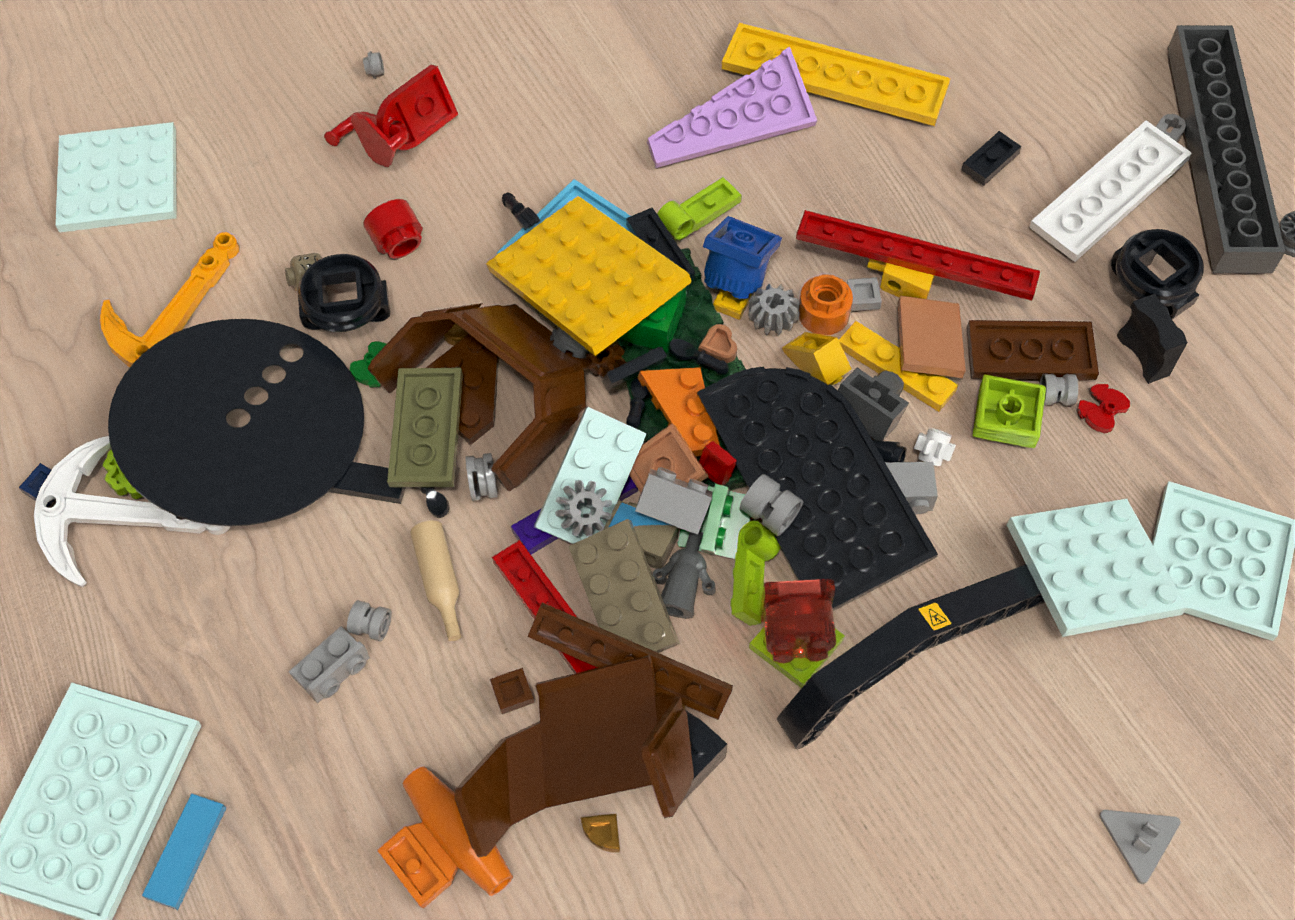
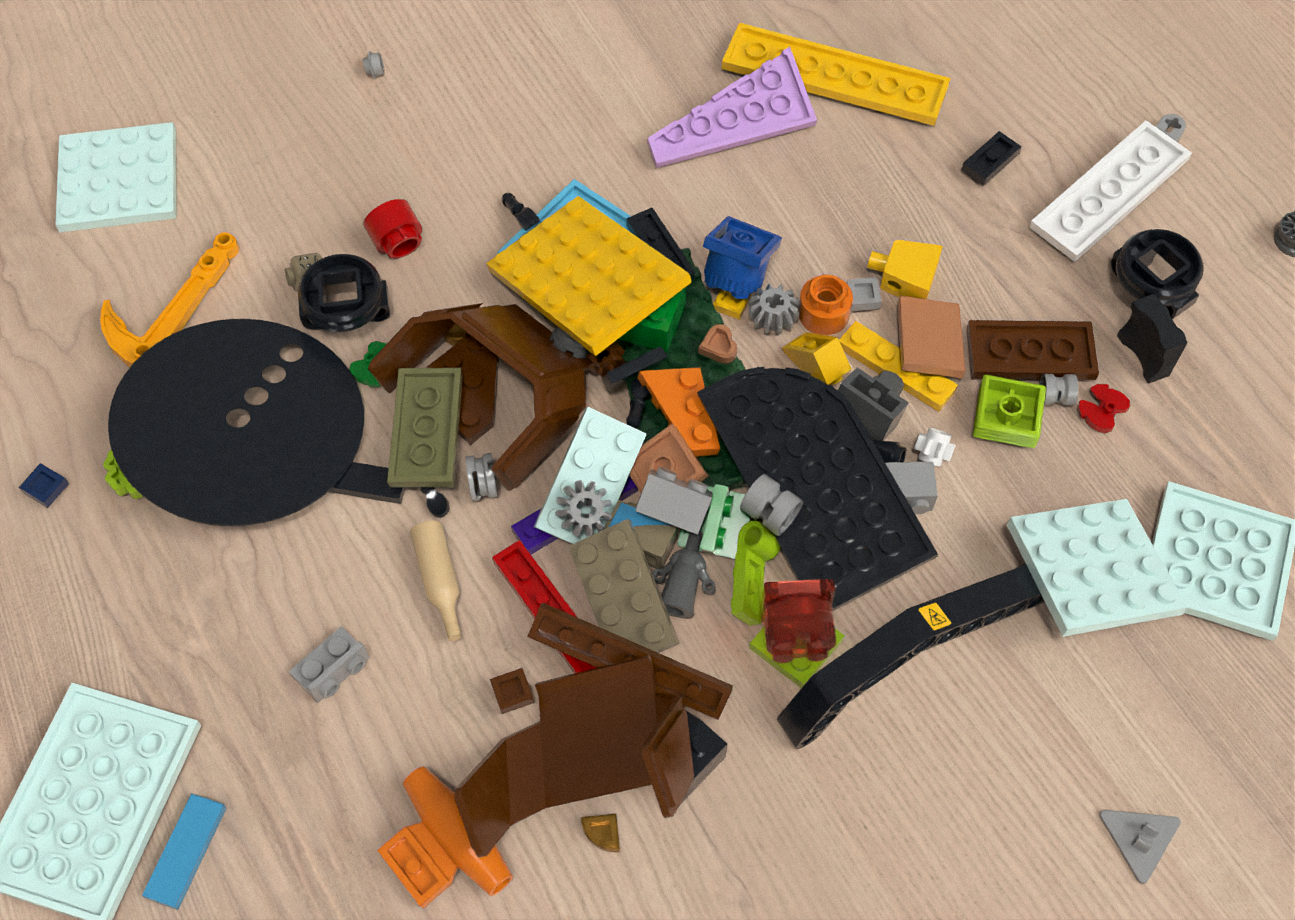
white piece [34,436,230,587] -> none
red plate [324,64,459,167] -> none
light grey wheel [347,600,392,641] -> none
lime plate [657,177,742,240] -> none
black piece [669,339,729,375] -> none
red plate [699,441,737,485] -> none
red tile [796,210,1040,301] -> none
dark grey brick [1168,25,1285,273] -> none

